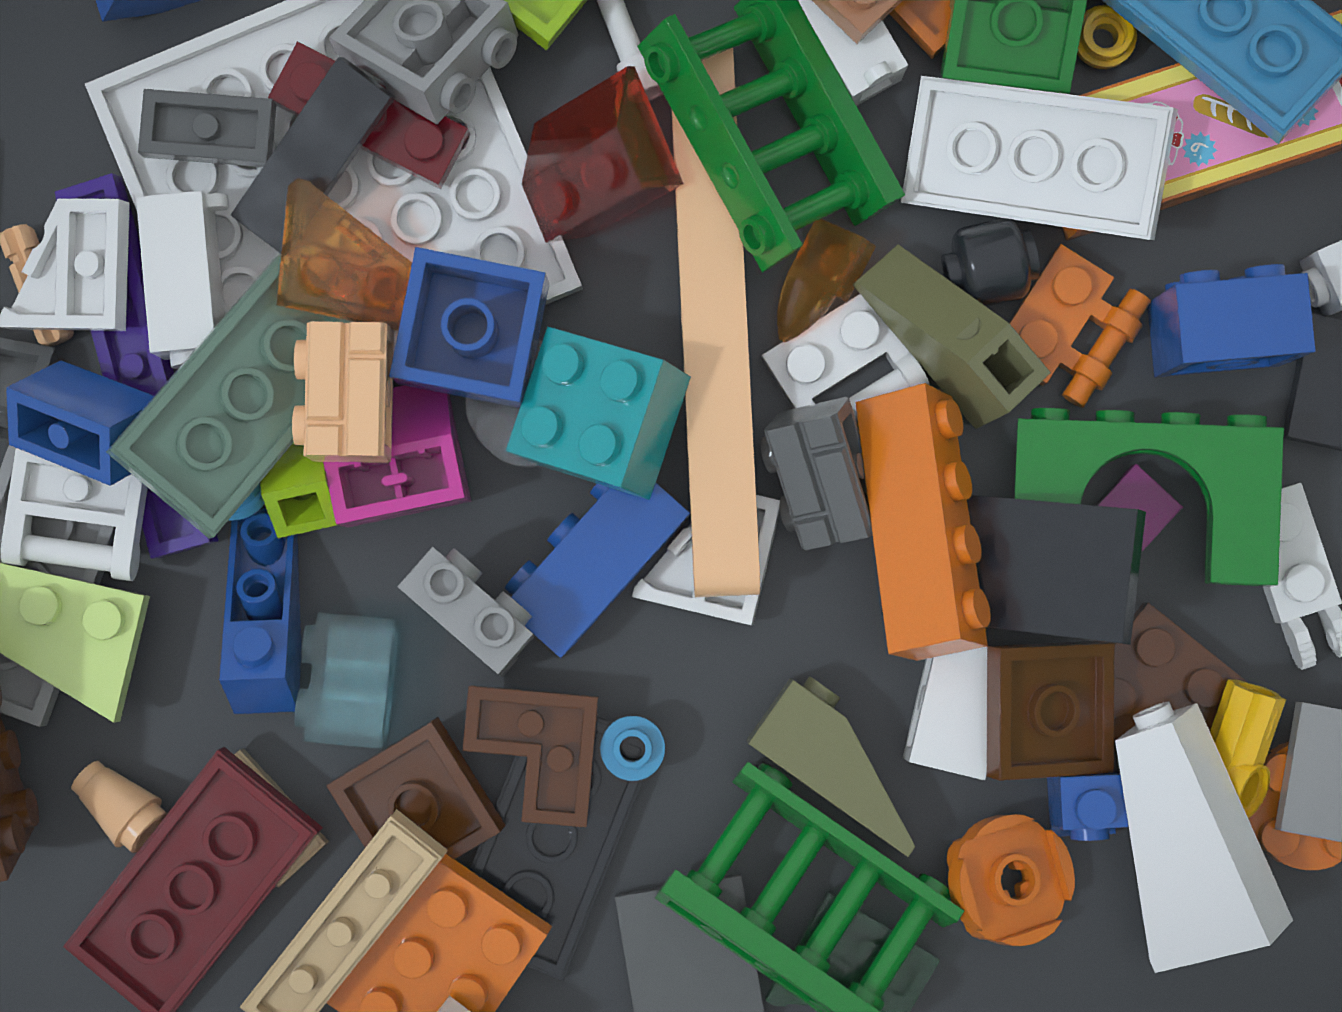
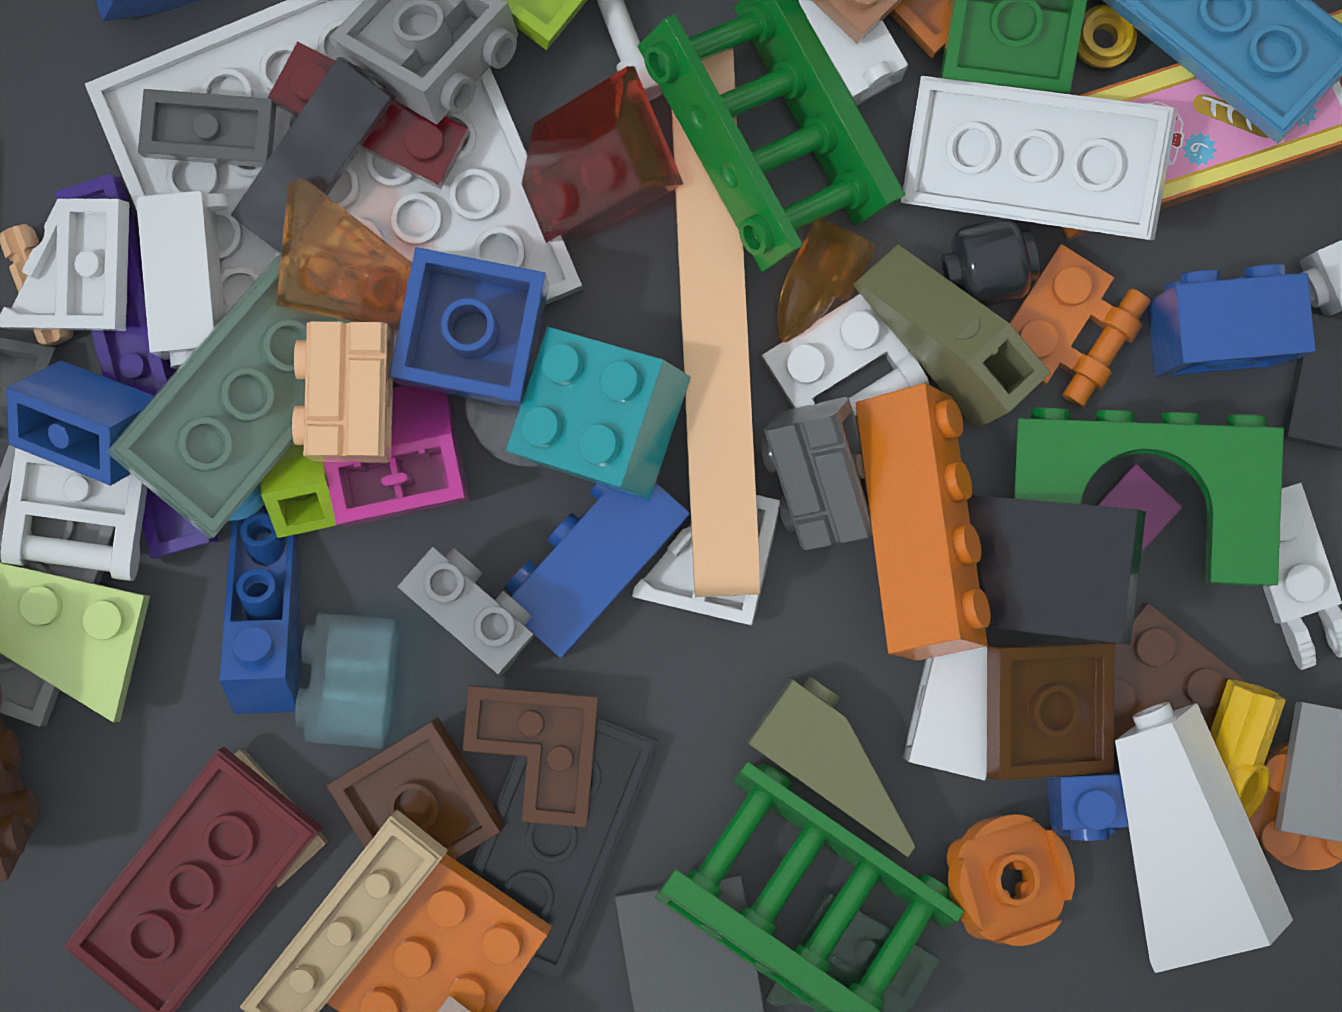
light nougat cone [71,761,168,853] -> none
dark azure plate [600,716,665,781] -> none

